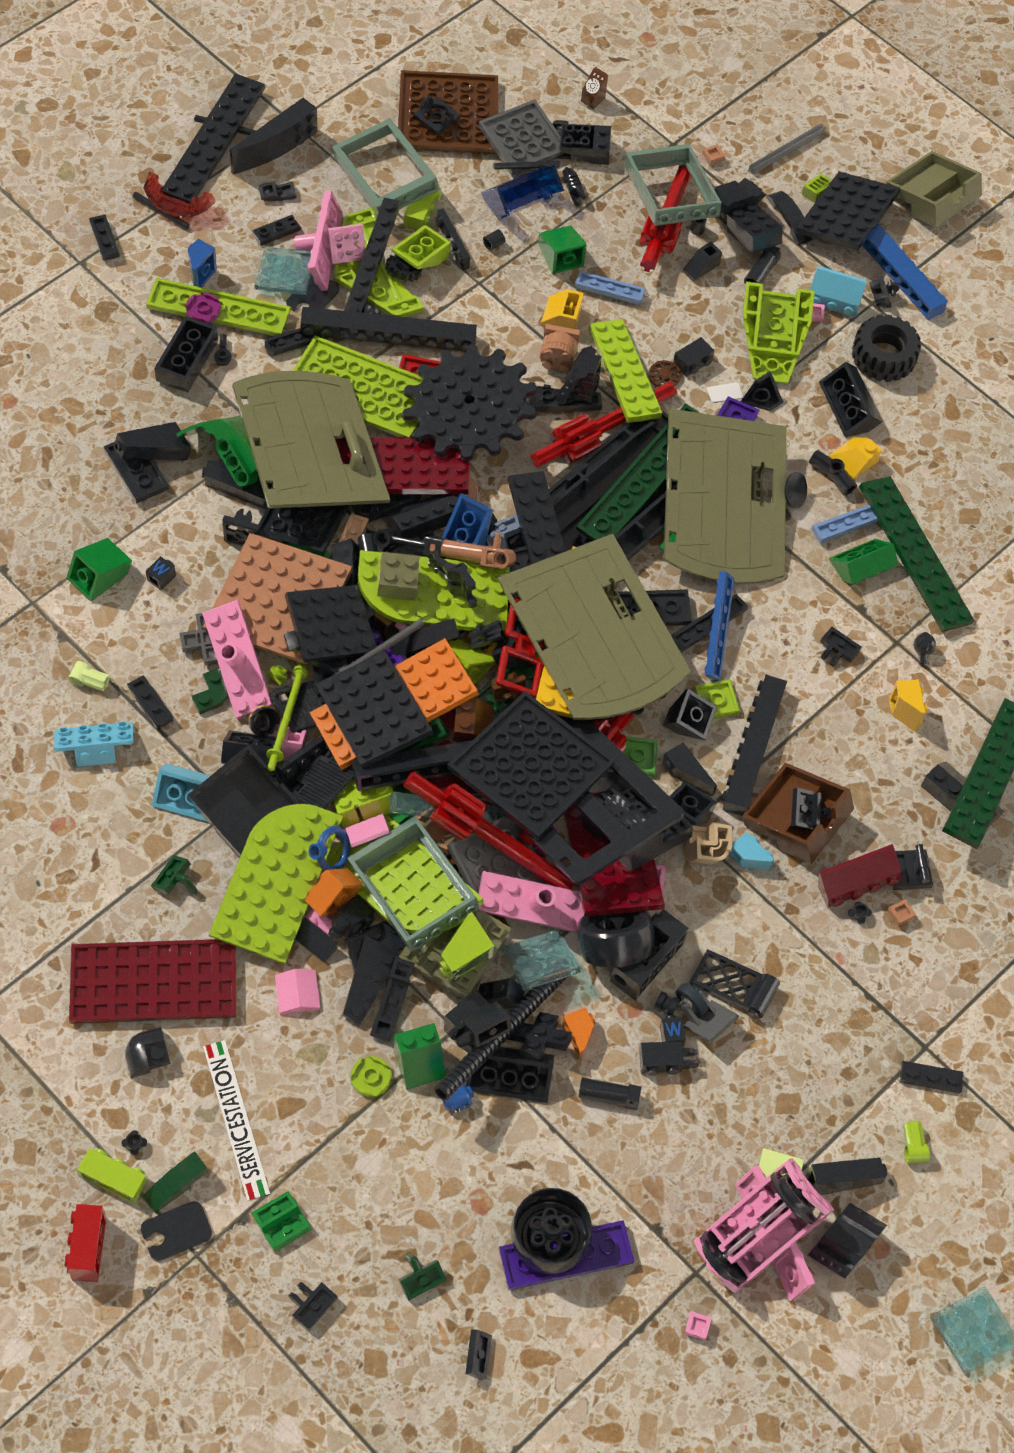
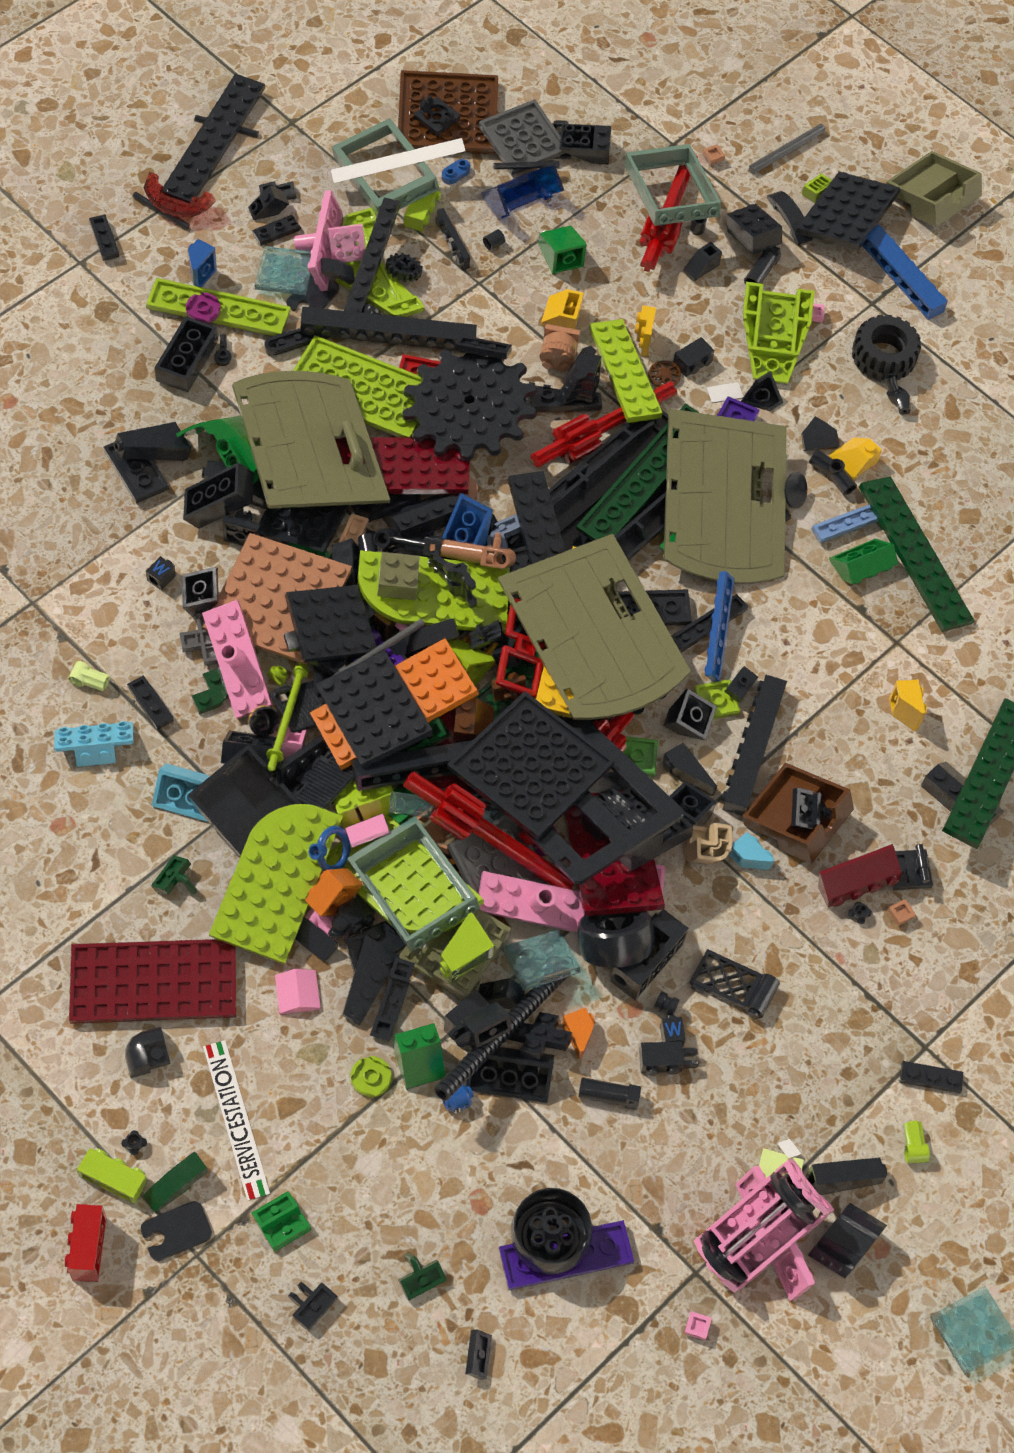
green slope [66,538,132,601] -> none
black slope [230,97,318,175] -> none
lime slope [391,225,451,269] -> none
black hinge [562,167,587,207] -> none
medium blue plate [575,271,645,305] -> none
reddish brown slope [581,67,608,109] -> none
dark grey plate [675,983,739,1043] -> none
black slope [701,178,767,225] -> none
medium azure slope [810,266,867,317] -> none
black slope [819,361,883,437] -> none
black hinge [820,626,862,667] -> none
black hips [869,273,899,308] -> none
black piece [913,632,936,664] -> none
none -> black slope [182,567,219,617]
none -> black brick [183,462,254,529]
none -> black slope [248,185,289,221]
none -> black slope [320,258,355,285]
none -> white sticker [331,138,465,183]
none -> blue plate [441,159,471,184]
none -> black plate [455,335,512,360]
none -> yellow plate [634,305,656,357]
none -> black plate [724,666,758,703]
none -> white sticker [777,1139,801,1158]
none -> black slope [801,416,839,451]
none -> black arm [884,373,911,415]

